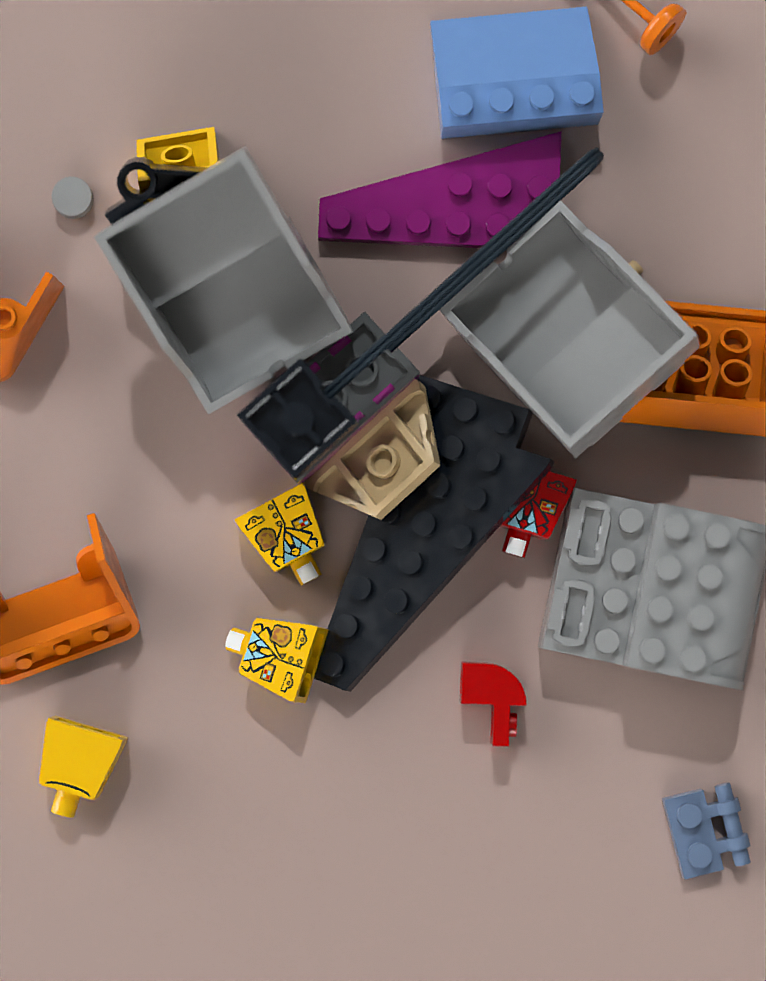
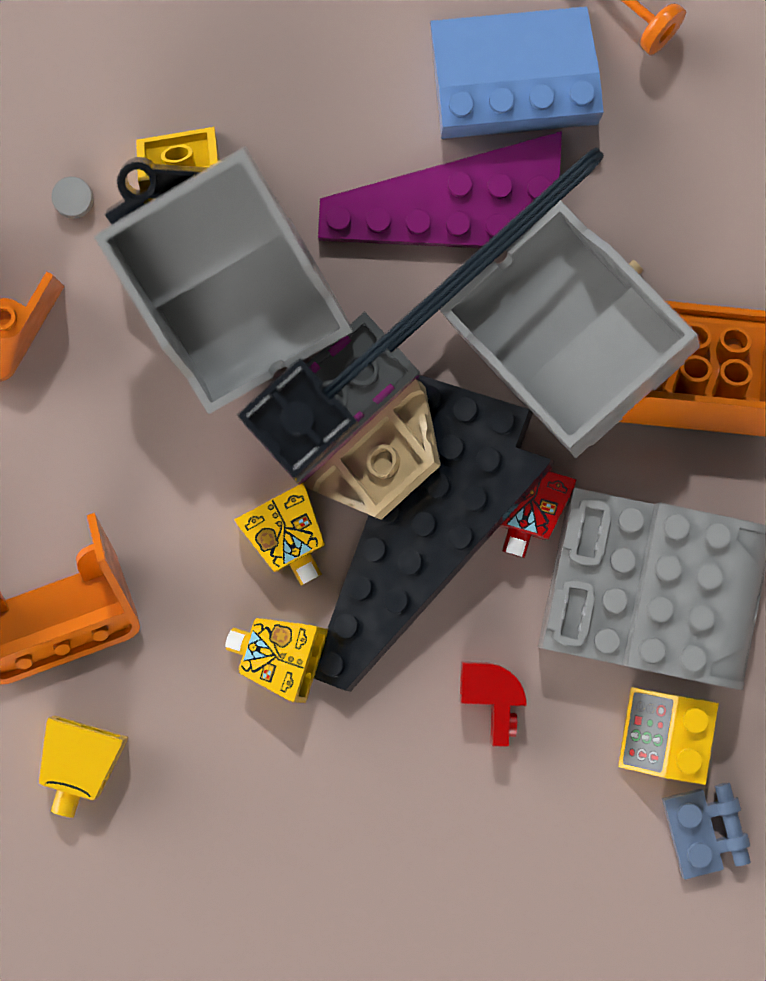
none -> yellow slope [618,687,719,785]

